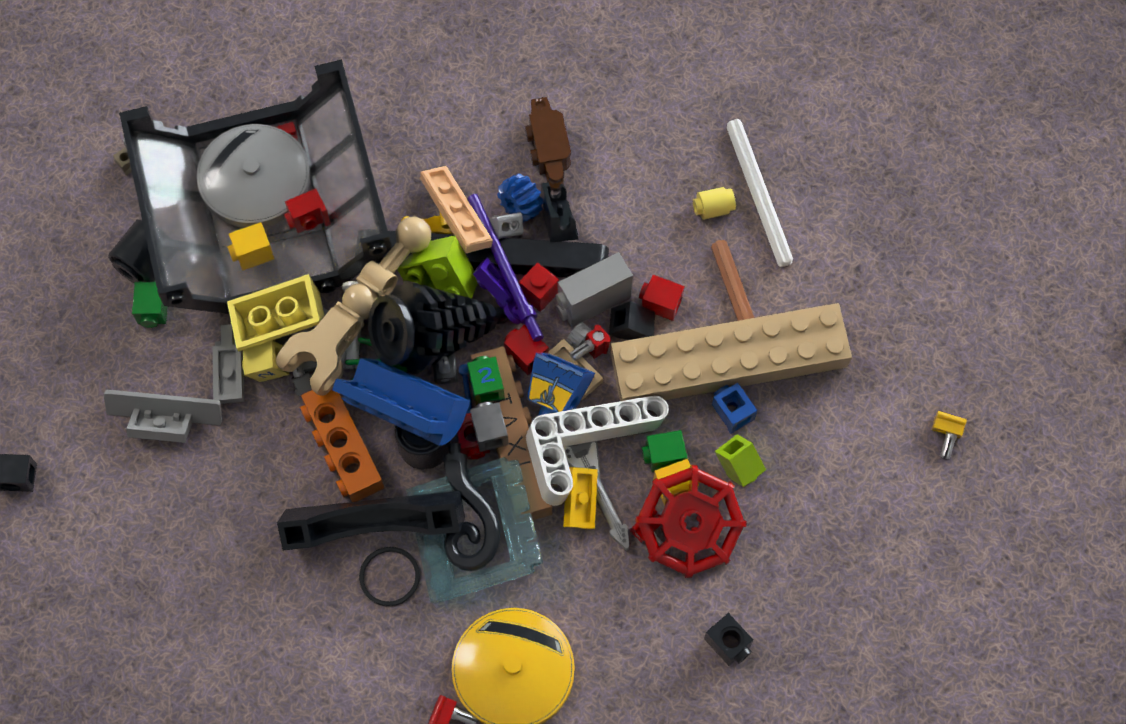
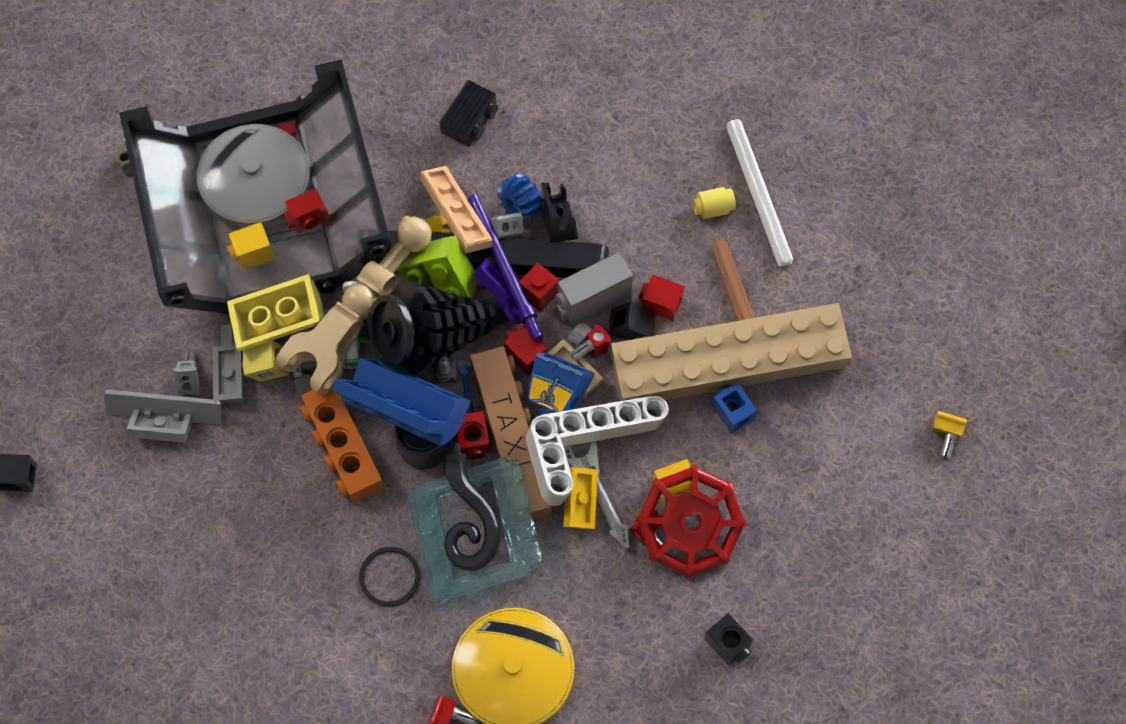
black piece [108,219,176,283] -> none
green brick [132,282,168,328] -> none
black arch [277,490,465,551] -> none
green brick [467,356,505,405] -> none
flat silver brick [470,402,509,452] -> none
reddish brown hinge [525,97,571,192] -> none
green brick [641,430,687,472] -> none
lime brick [715,434,766,487] -> none
none -> light grey piece [173,351,201,395]
none -> black brick [439,80,498,147]

